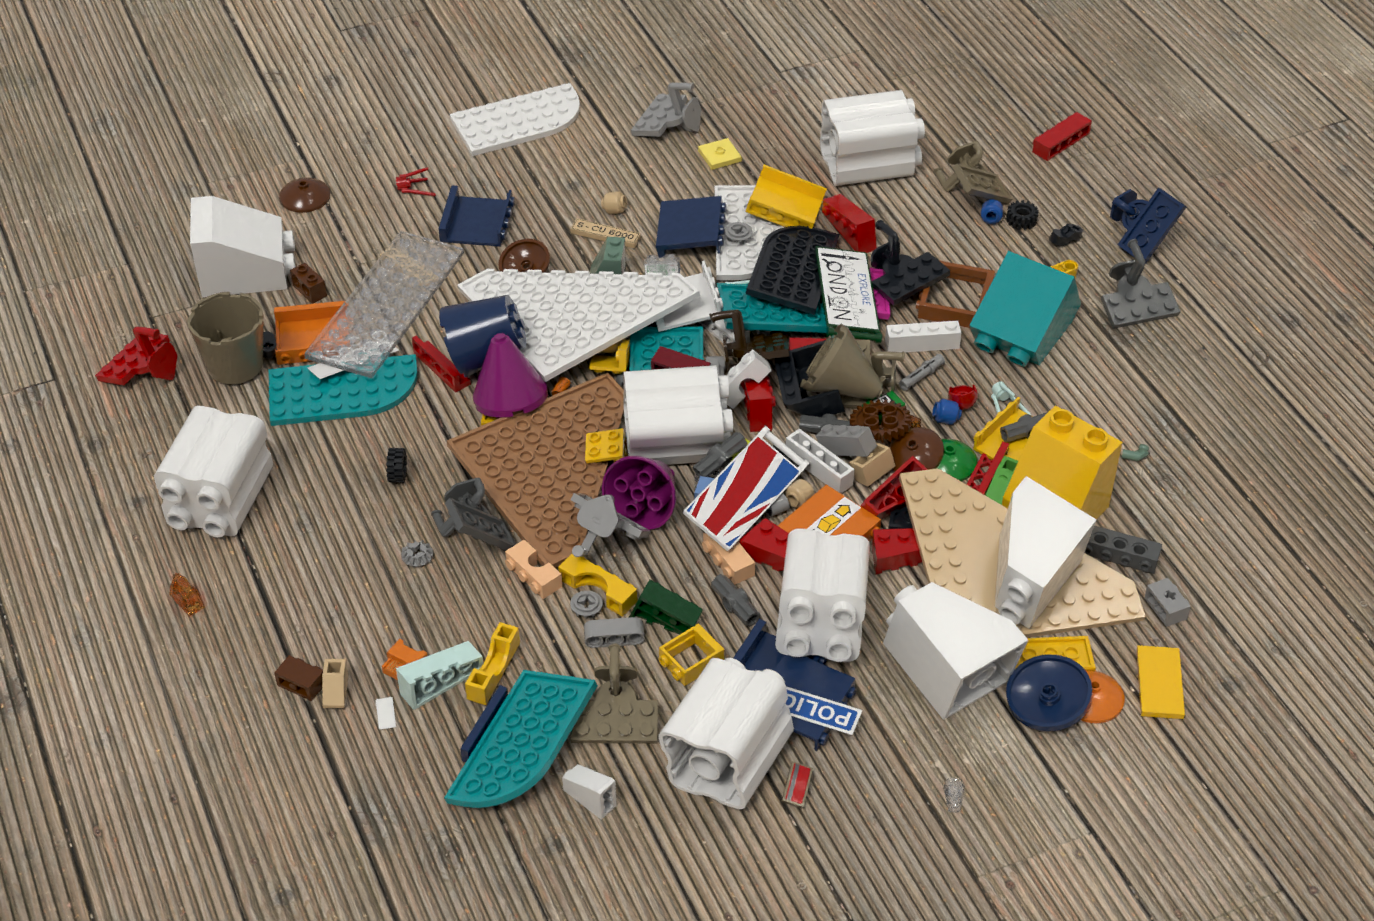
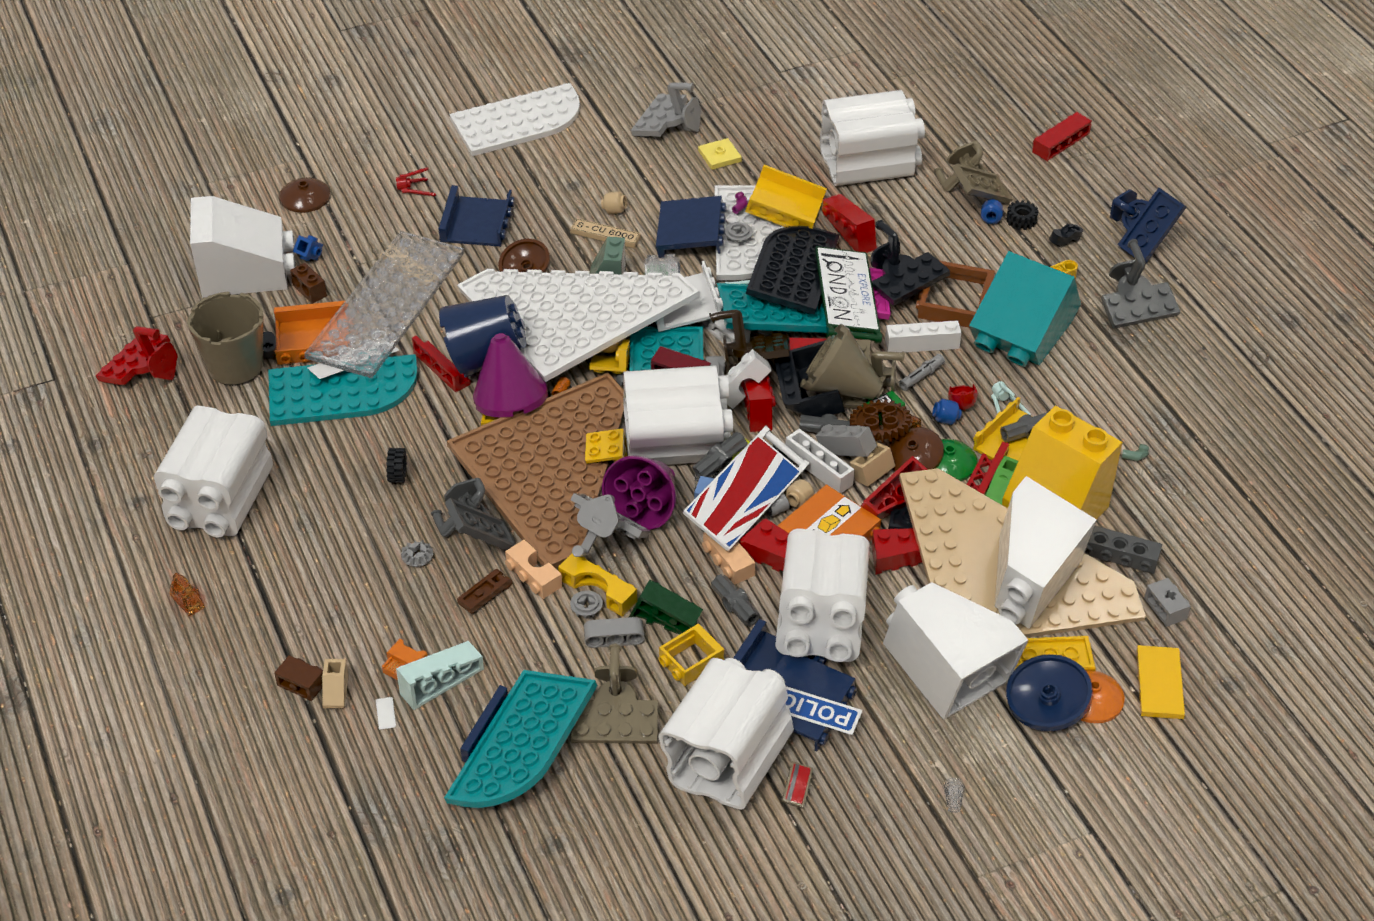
yellow arch [465,622,520,705] -> none
white slope [562,764,616,820] -> none
none -> blue brick [293,235,323,261]
none -> reddish brown plate [457,569,513,614]
none -> magenta arm [732,192,748,214]

